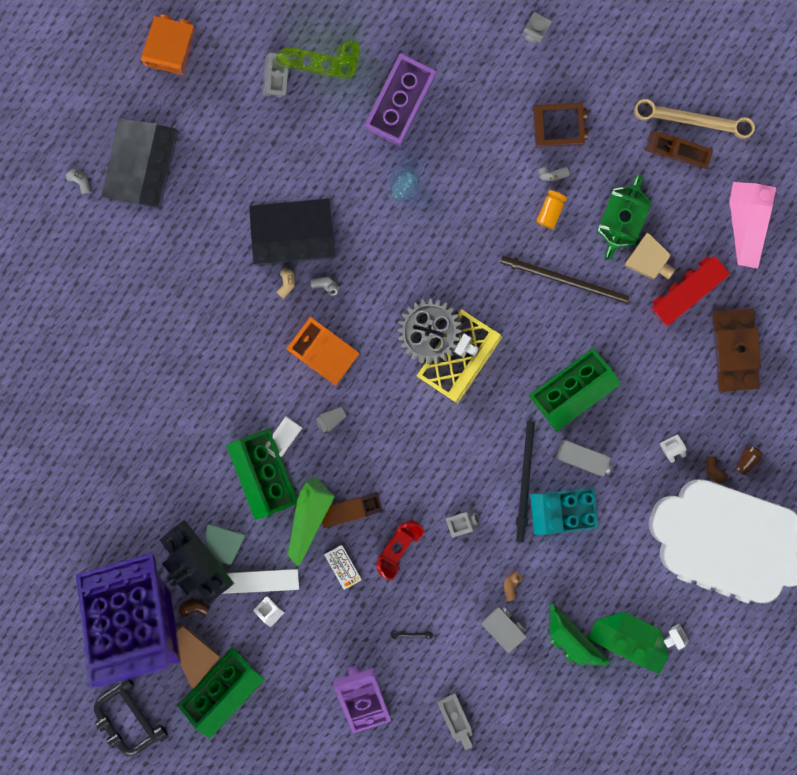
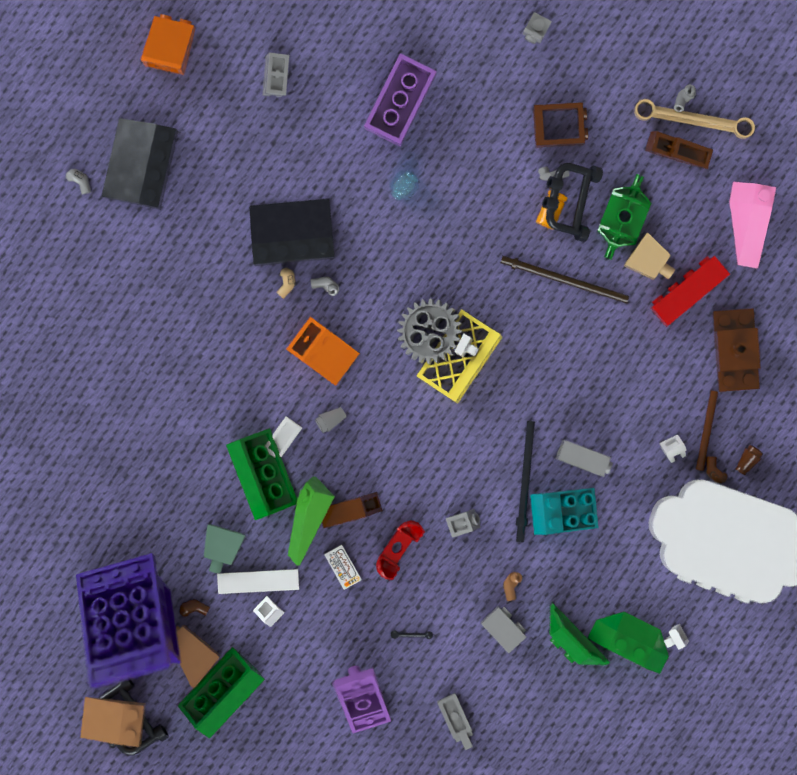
black brick [159,519,235,603] -> none
clear neon green beam [276,40,360,80] -> none
green slope [529,348,621,432] -> none
none -> medium nougat slope [80,697,146,747]
none -> black bar [542,163,603,242]
none -> light grey arm [674,84,696,112]
none -> reddish brown bar [696,390,718,471]

